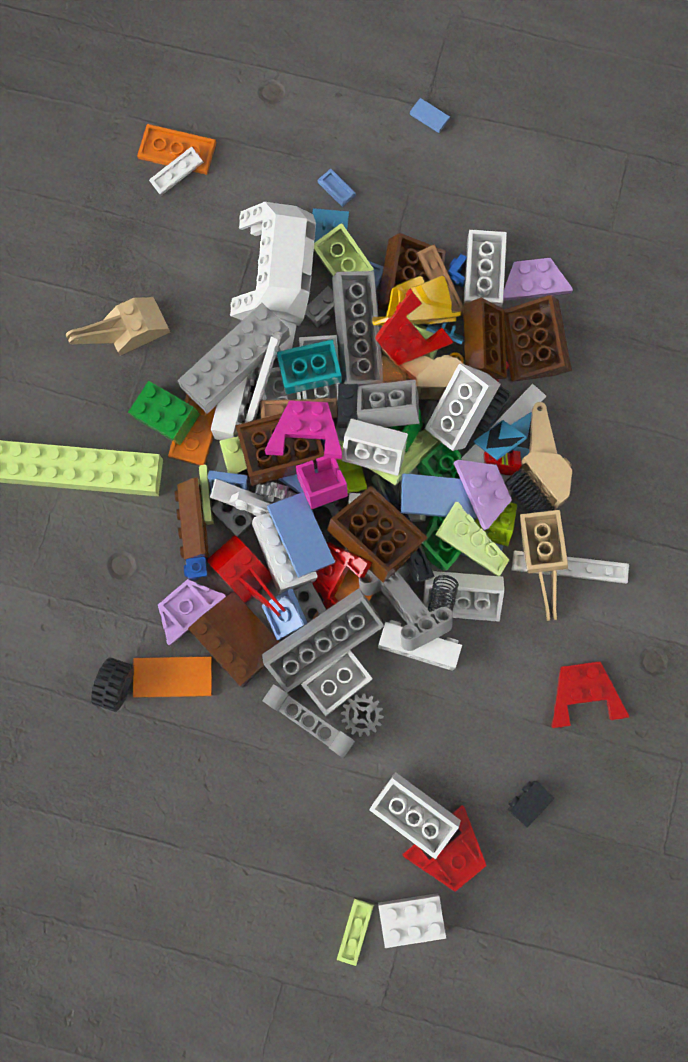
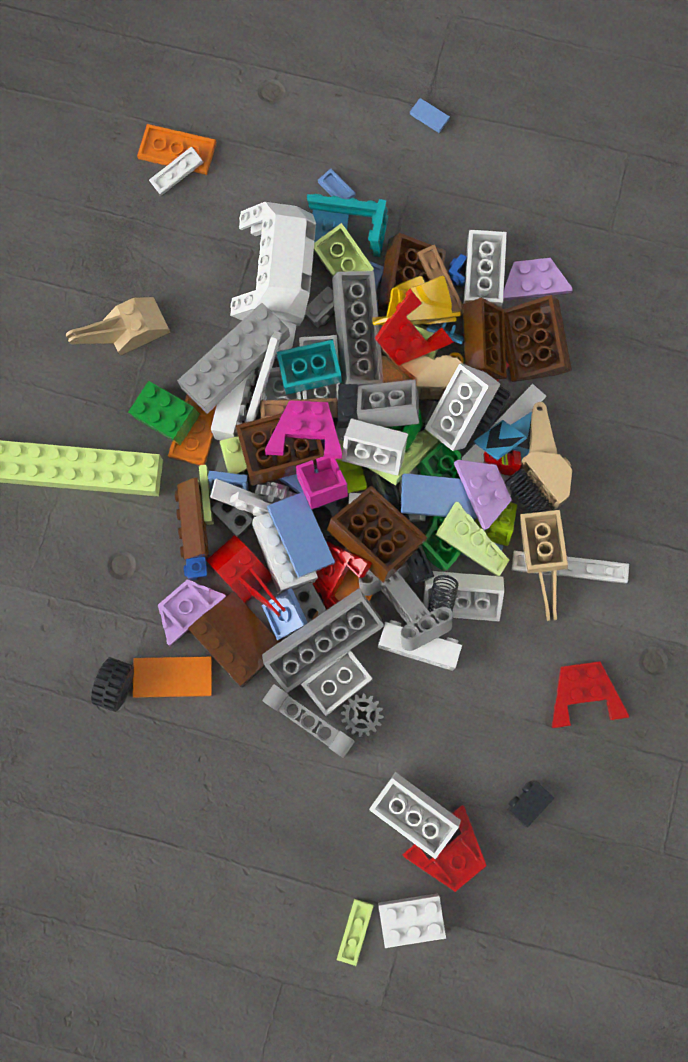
none -> teal bracket [307,194,389,257]

